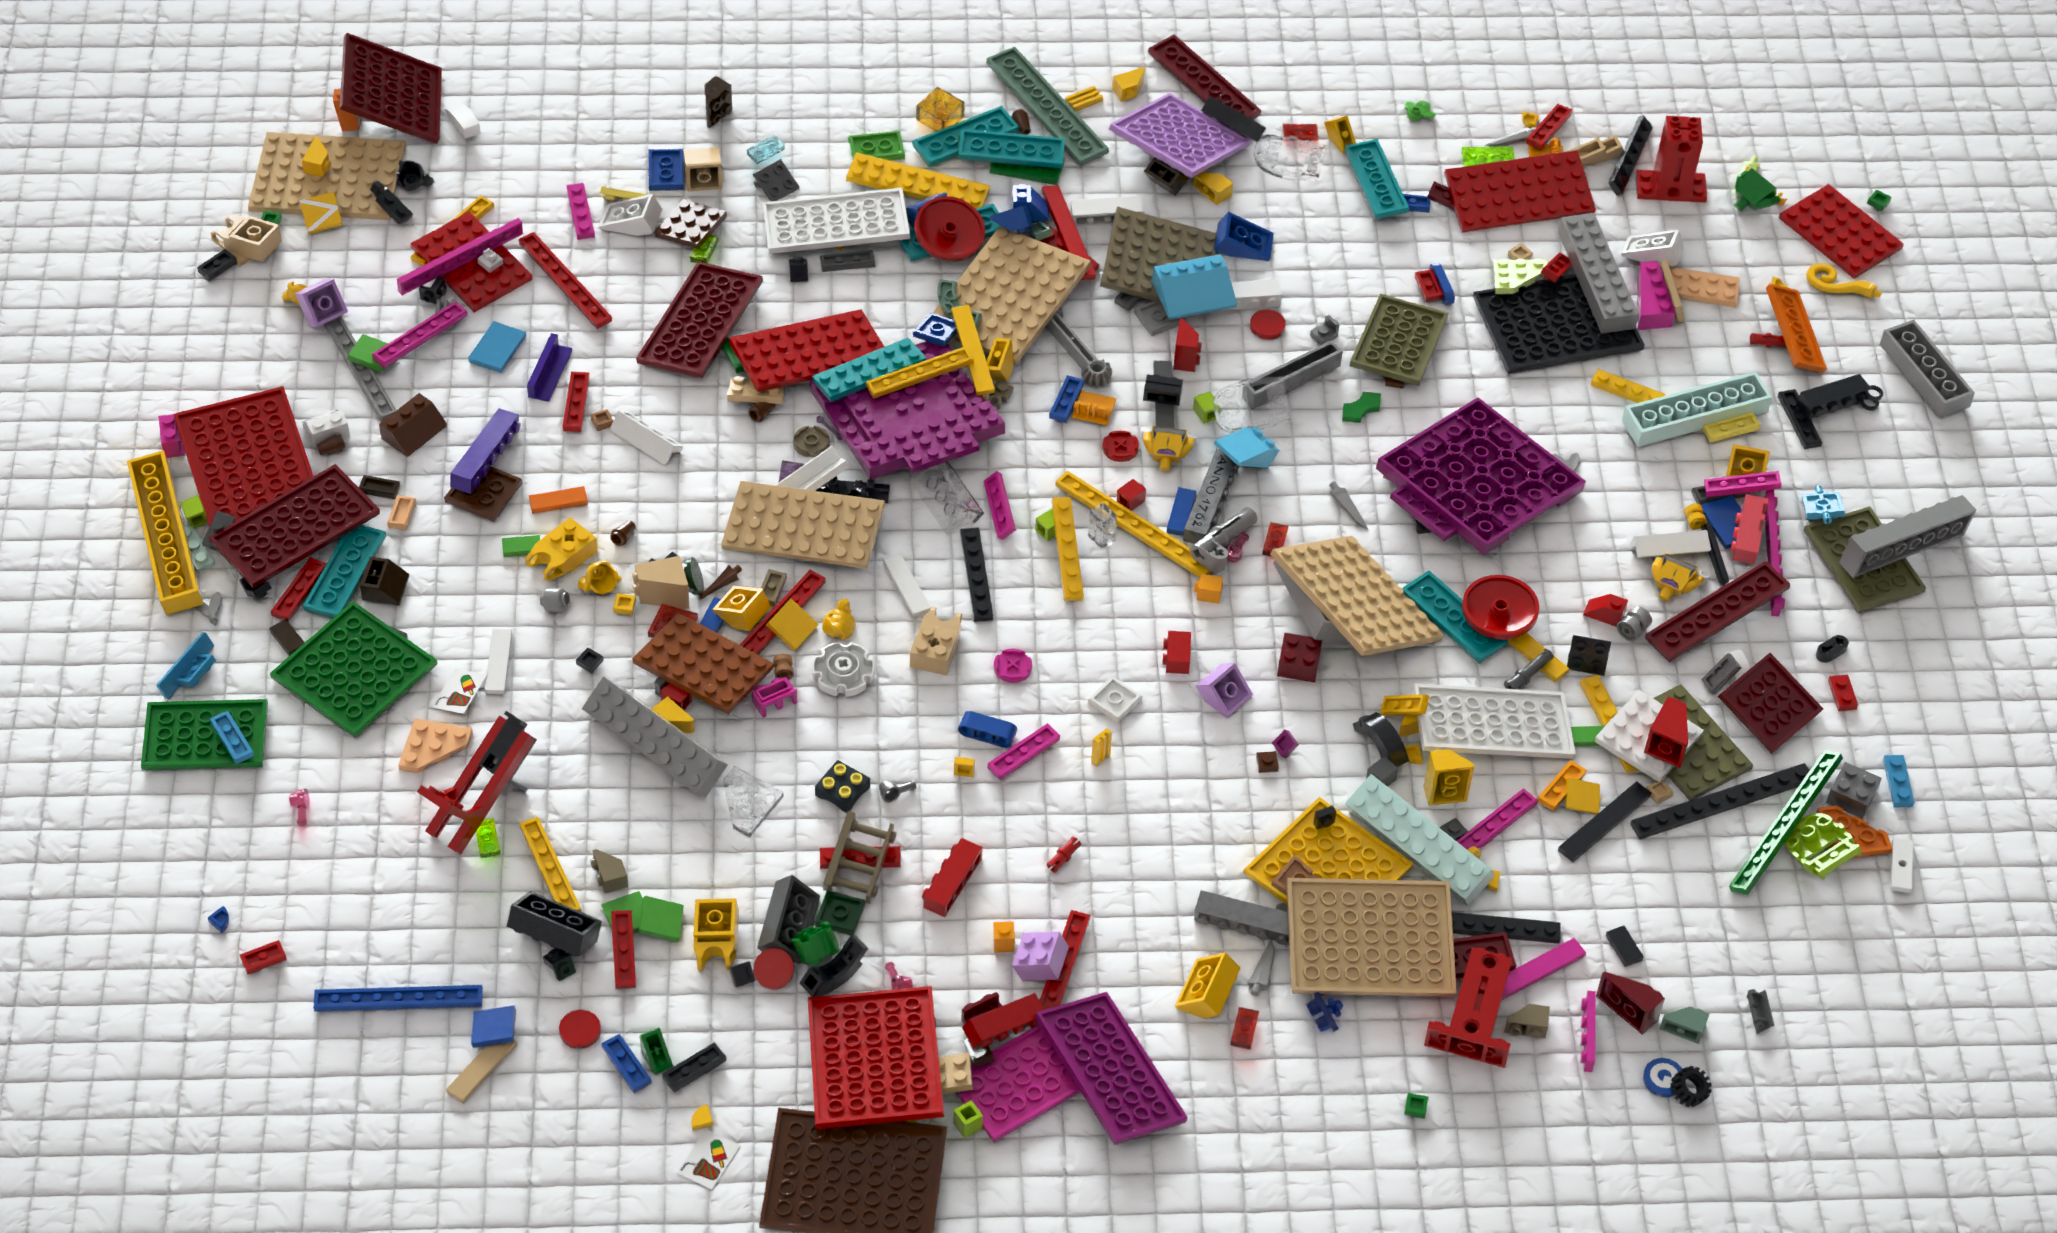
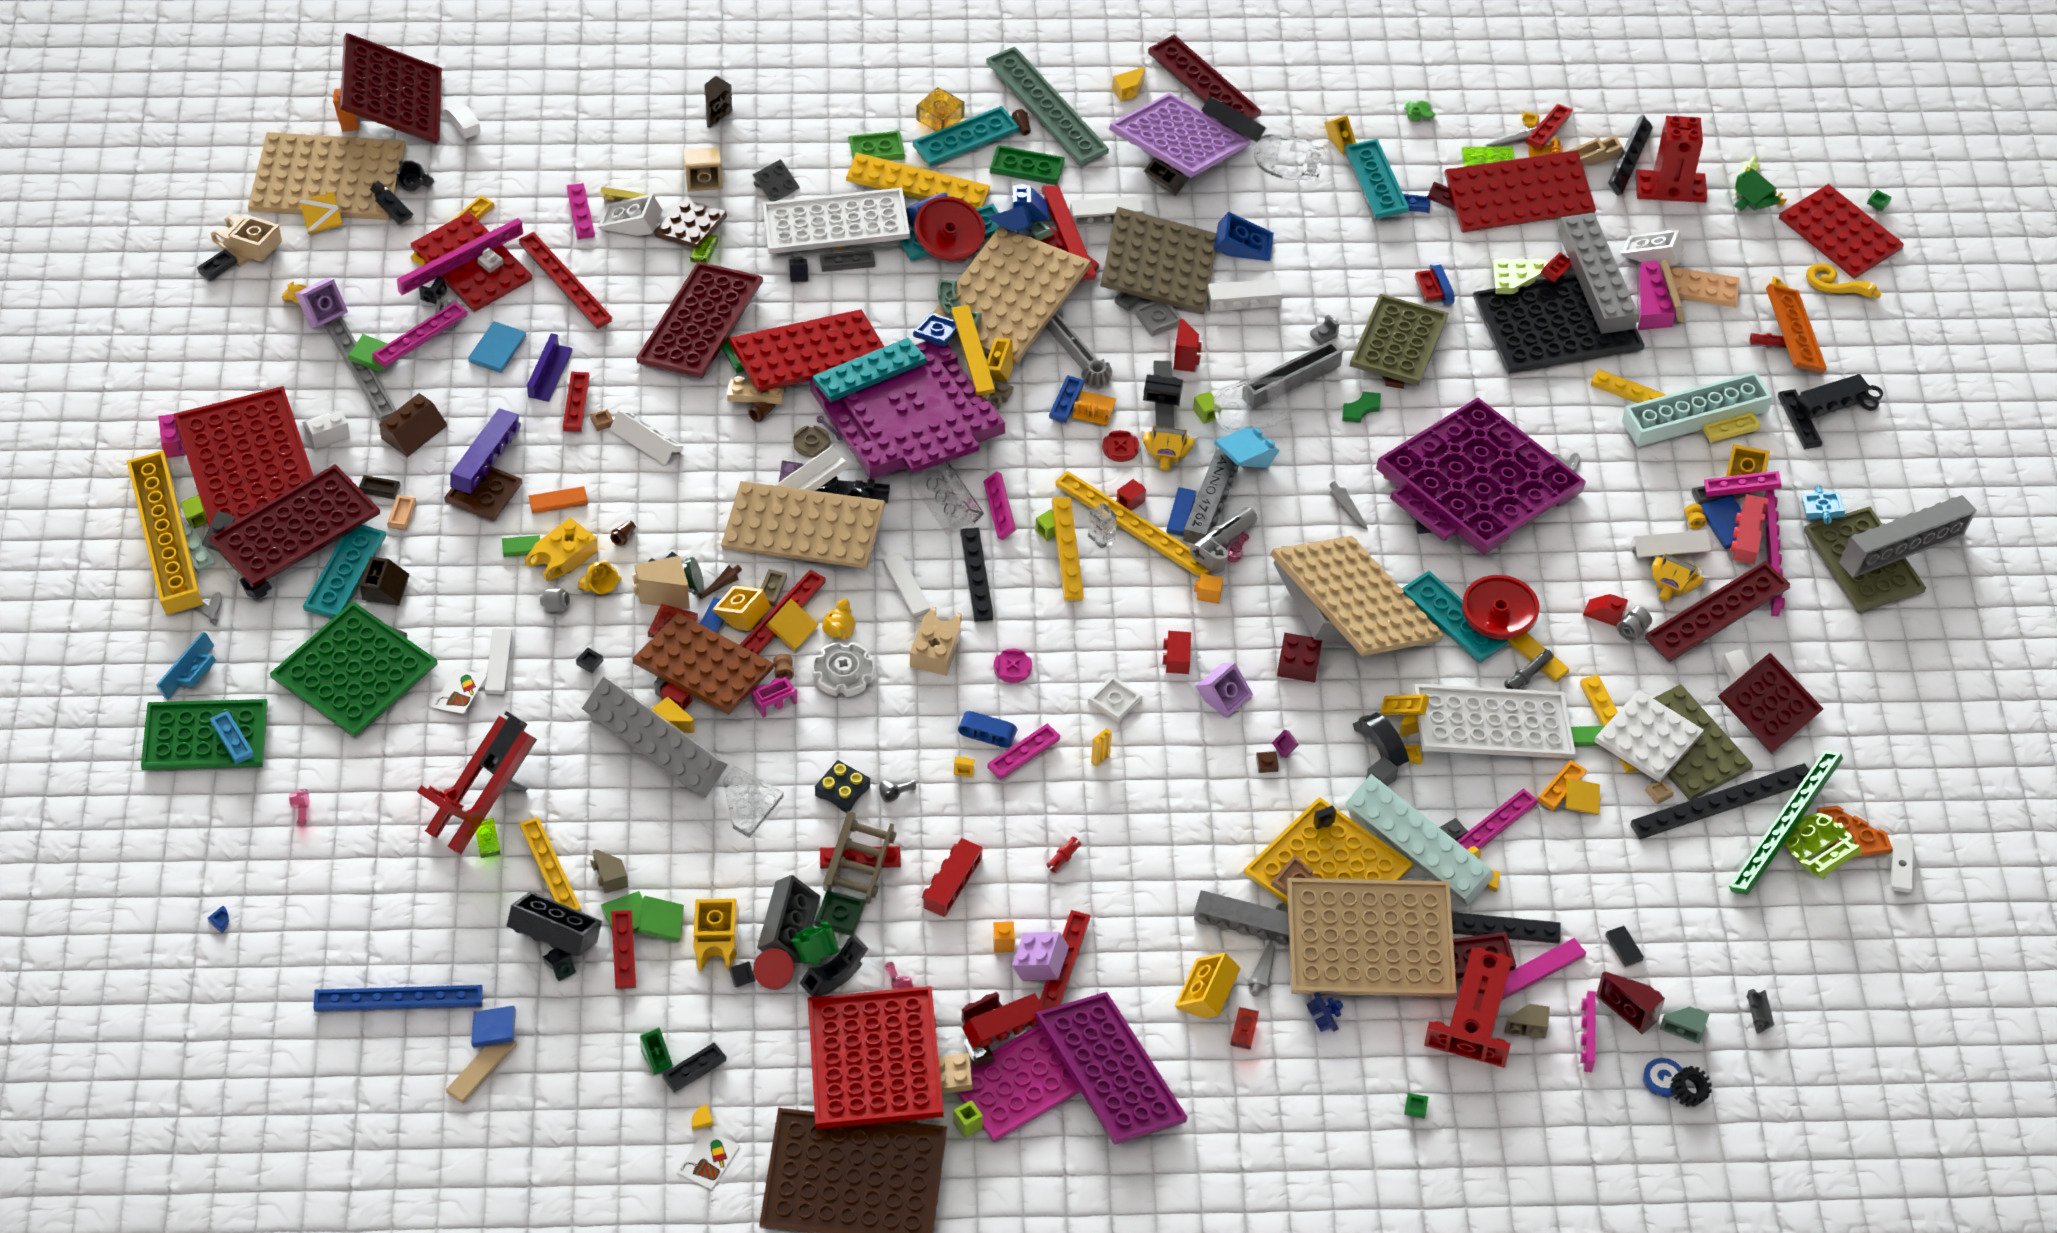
red plate [239,940,287,975] -> none
green plate [261,210,282,225] -> none
dark brown tile [269,619,305,656] -> none
red plate [271,557,327,622] -> none
yellow slope [302,137,331,177] -> none
reddish brown cone [317,434,346,455] -> none
light nougat plate [398,719,473,773] -> none
red tile [559,1009,601,1048] -> none
blue plate [601,1034,652,1093] -> none
yellow plate [613,593,636,615] -> none
blue tile [648,149,684,191] -> none
clear light blue plate [747,135,785,164] -> none
yellow tile [866,346,974,399] -> none
teal plate [958,129,1065,168] -> none
yellow tile [1065,86,1103,112] -> none
medium azure slope [1152,254,1237,320] -> none
yellow slope [1193,172,1233,205] -> none
red tile [1250,309,1286,340] -> none
clear red plate [1262,522,1289,557] -> none
clear red plate [1282,124,1318,141] -> none
yellow slope [1423,749,1474,806] -> none
tan tile [1508,243,1533,260] -> none
black tile [1558,781,1652,862] -> none
black hinge [1567,635,1611,676] -> none
red slope [1644,696,1688,768] -> none
black axle [1701,523,1729,585] -> none
flat silver plate [1701,653,1742,694] -> none
black beam [1816,635,1849,663] -> none
flat silver brick [1826,762,1882,819] -> none
red plate [1828,675,1858,711] -> none
light grey brick [1880,320,1975,418] -> none
dark azure plate [1883,755,1915,807] -> none

